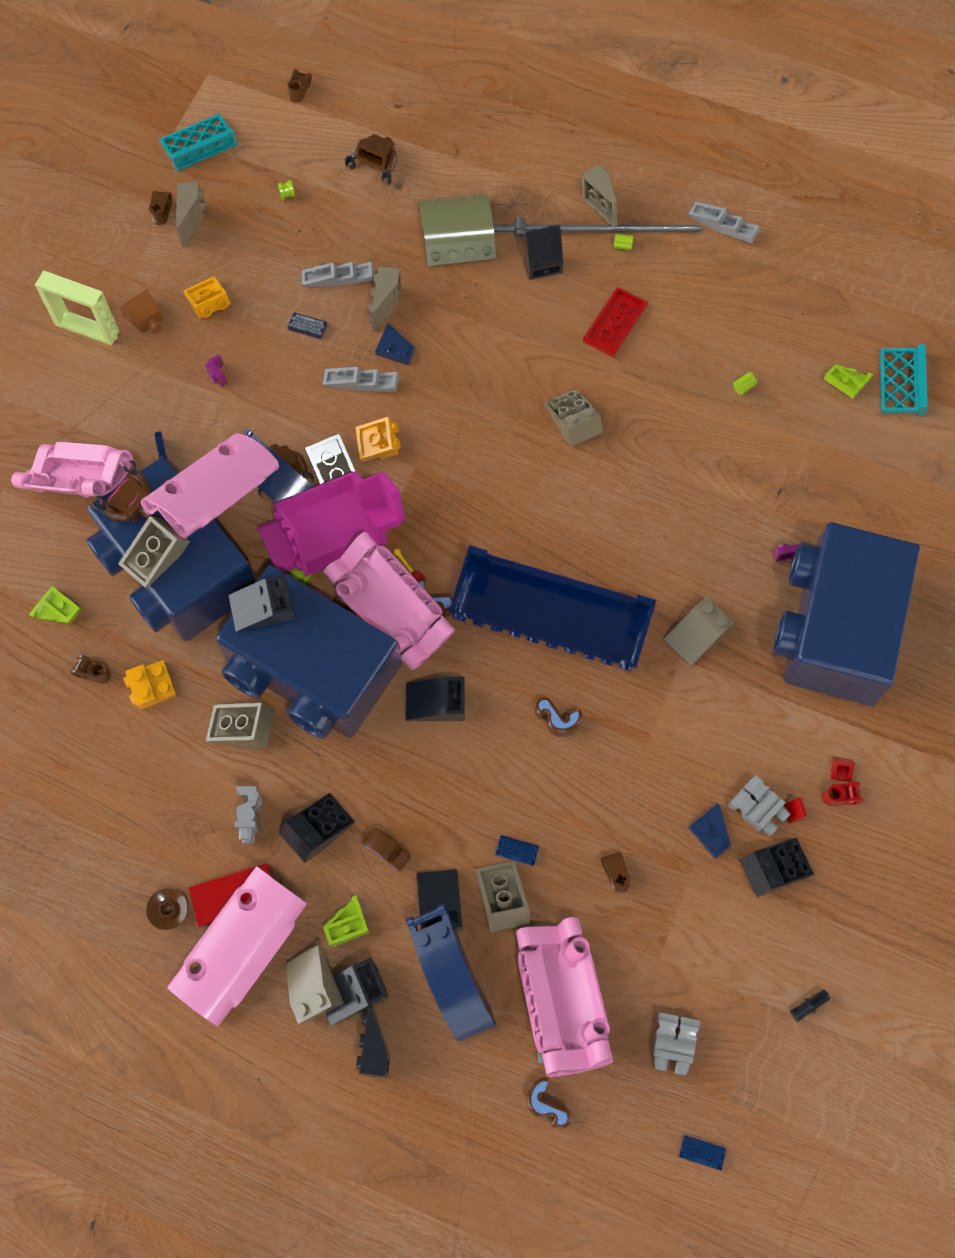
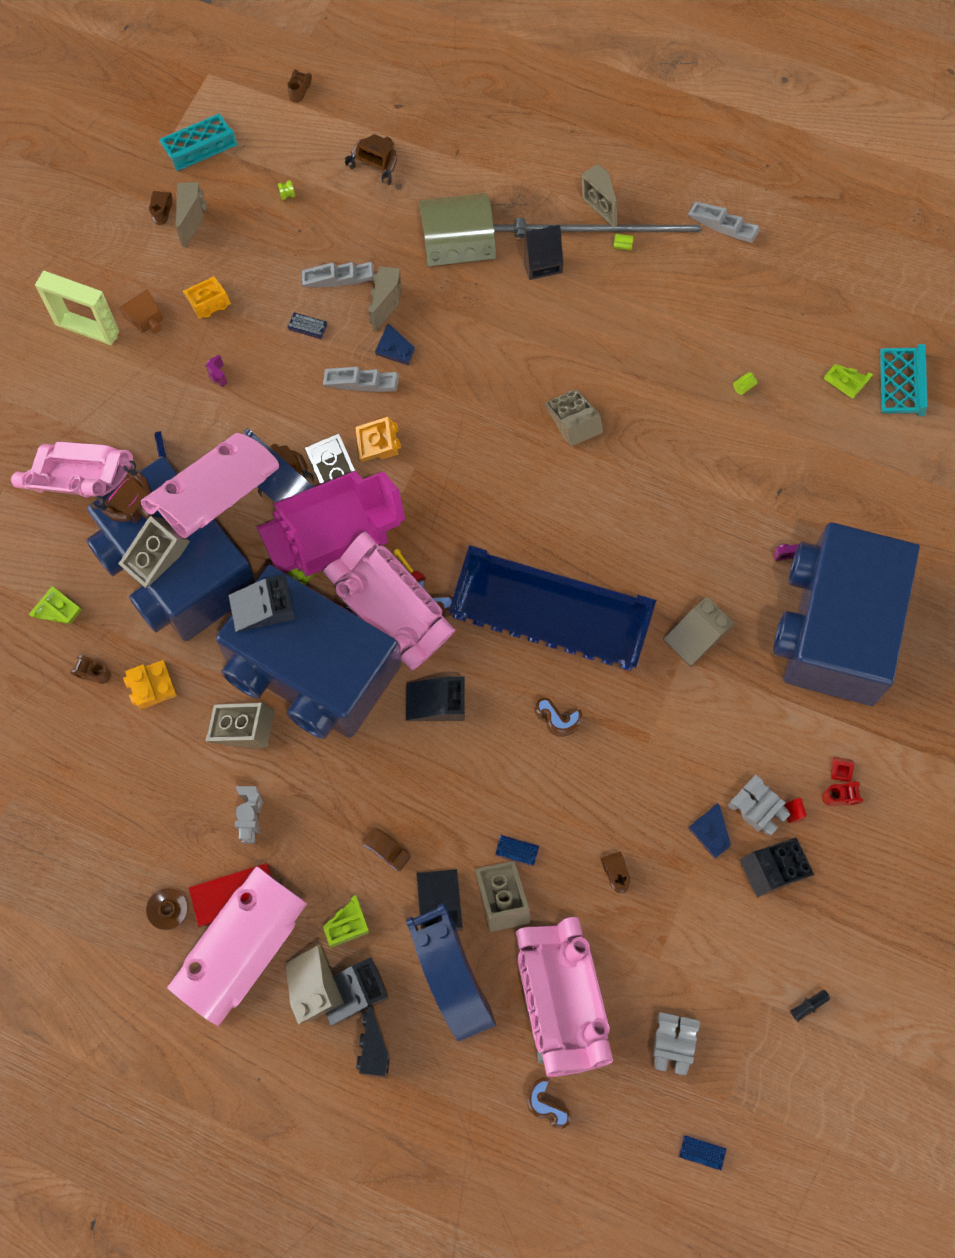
black slope [279,793,355,863] -> none
red tile [583,287,648,358] -> none

